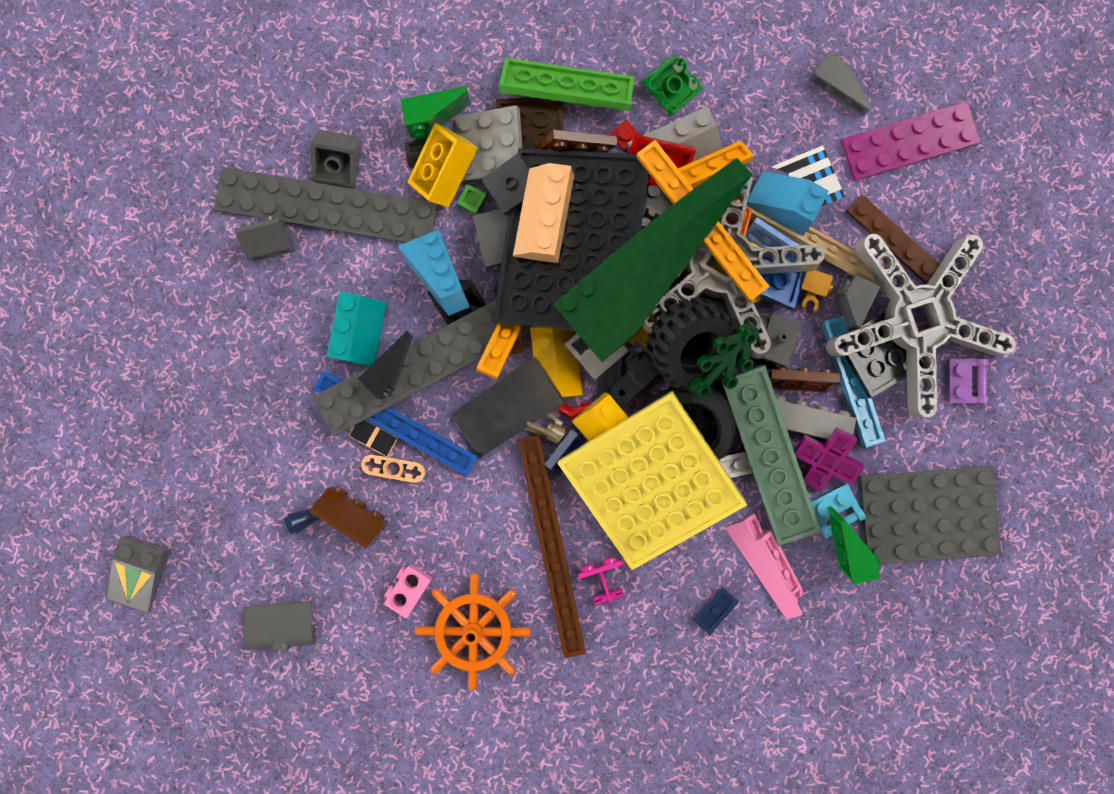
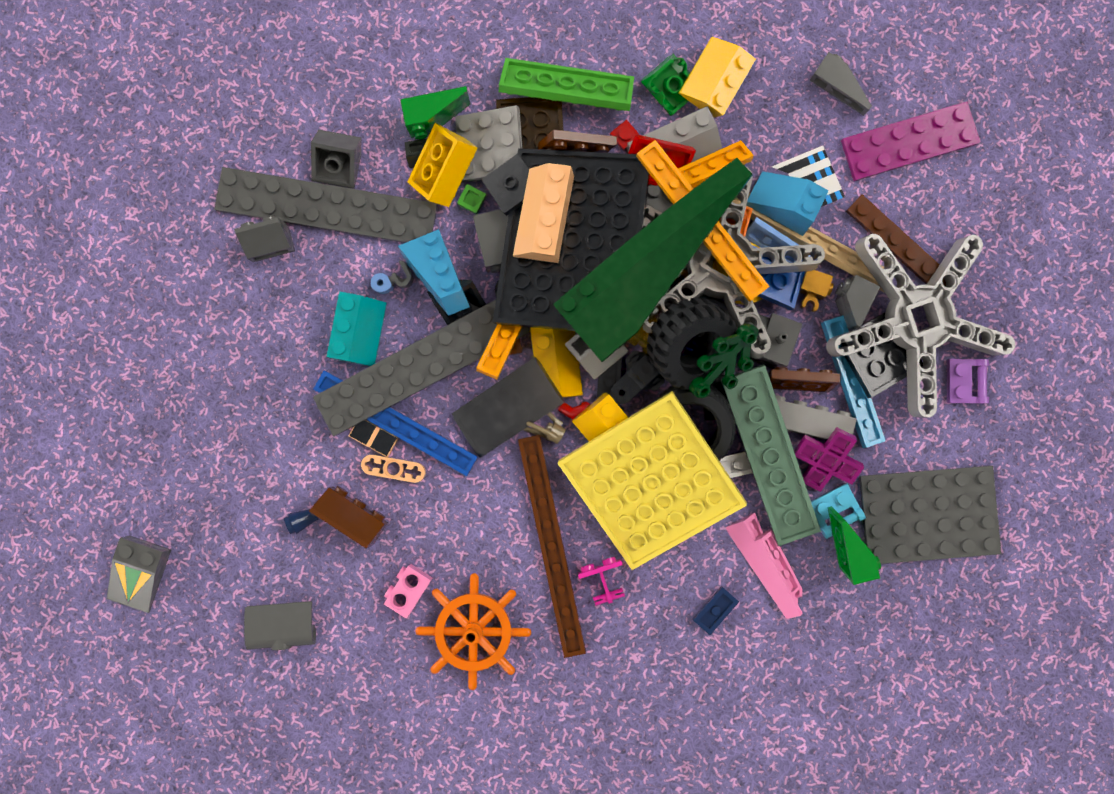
black slope [358,331,413,399] -> none
dark blue plate [544,429,585,474] -> none
none -> leg [371,261,414,294]
none -> yellow slope [679,37,756,118]

